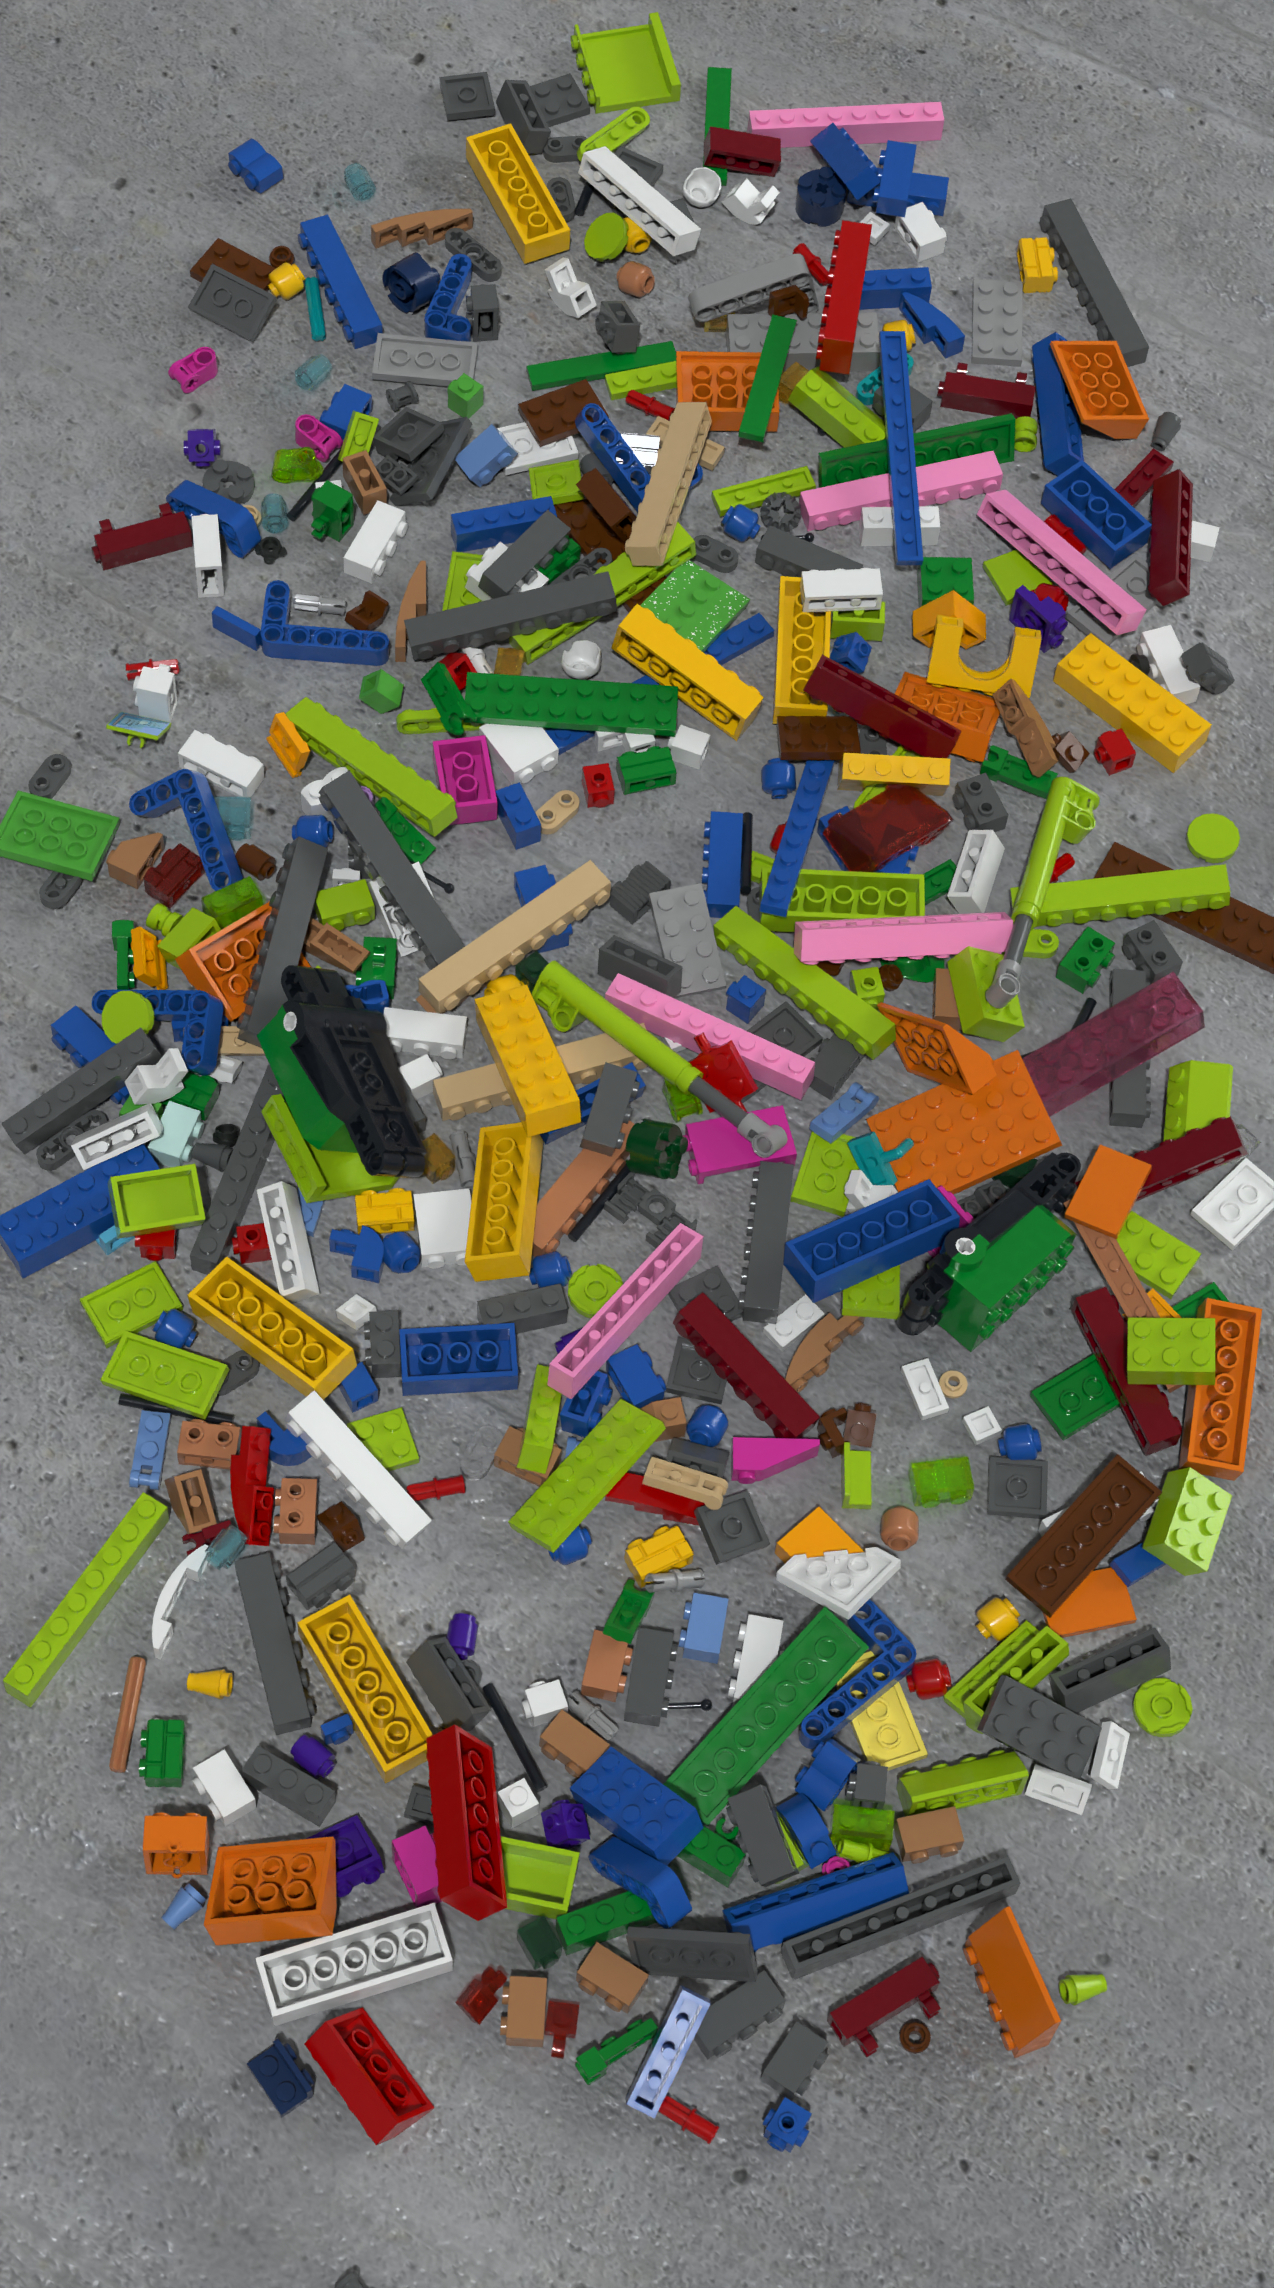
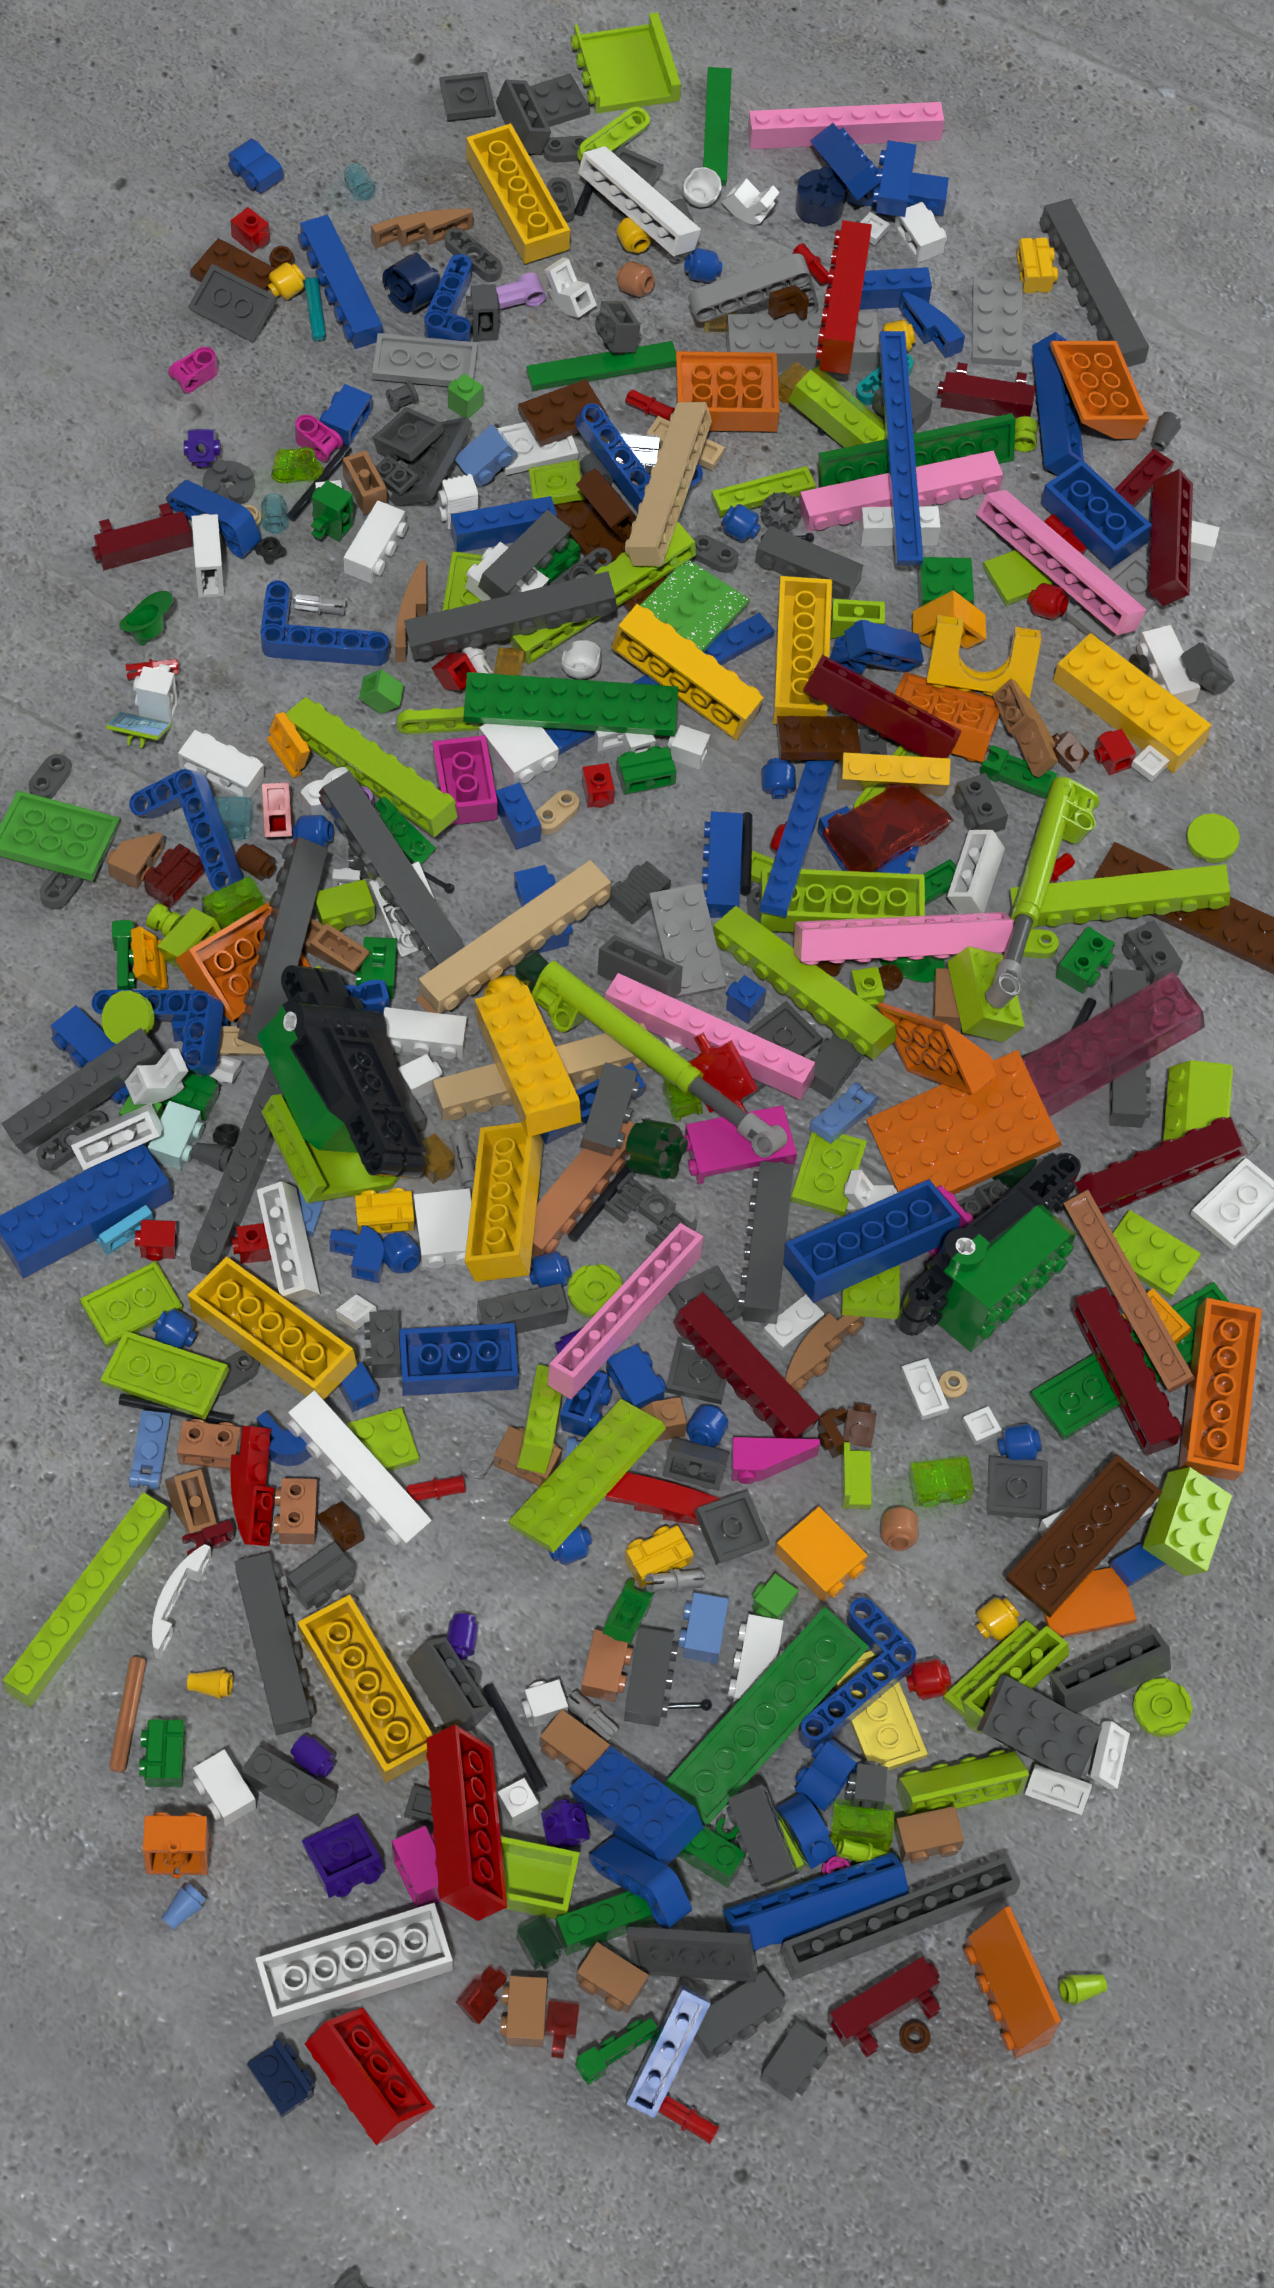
lime piece [107,1164,205,1239] -> none
orange slope [204,1836,337,1946] -> none
clear light blue brick [205,1525,248,1570] -> none
blue tile [212,606,261,651] -> none
clear light blue brick [295,354,332,391] -> none
blue plate [320,1714,354,1745] -> none
lime plate [338,410,379,461] -> none
reddish brown bracket [344,590,389,631] -> none
green plate [421,662,477,735] -> none
lime tile [584,213,629,262] -> none
lime plate [604,361,676,401] -> none
tan plate [642,1457,728,1510] -> none
dark red brick [704,126,781,177] -> none
green tile [738,314,797,442] -> none
blue brick [763,2097,812,2153] -> none
white plate [776,1547,901,1620] -> none
white brick [800,568,883,612] -> none
teal plate [847,1131,914,1185] -> none
dark purple plate [1009,585,1068,653] -> none
orange tile [1065,1144,1152,1239] -> none
lime piece [1127,1318,1215,1385] -> none
none -> green piece [119,591,173,645]
none -> red brick [230,207,270,253]
none -> brick [262,782,292,838]
none -> white brick [438,474,478,529]
none -> lavender piece [496,272,546,309]
none -> blue head [684,248,722,283]
none -> bright green brick [752,1573,799,1620]
none -> blue brick [844,620,924,672]
none -> white plate [1131,745,1170,782]

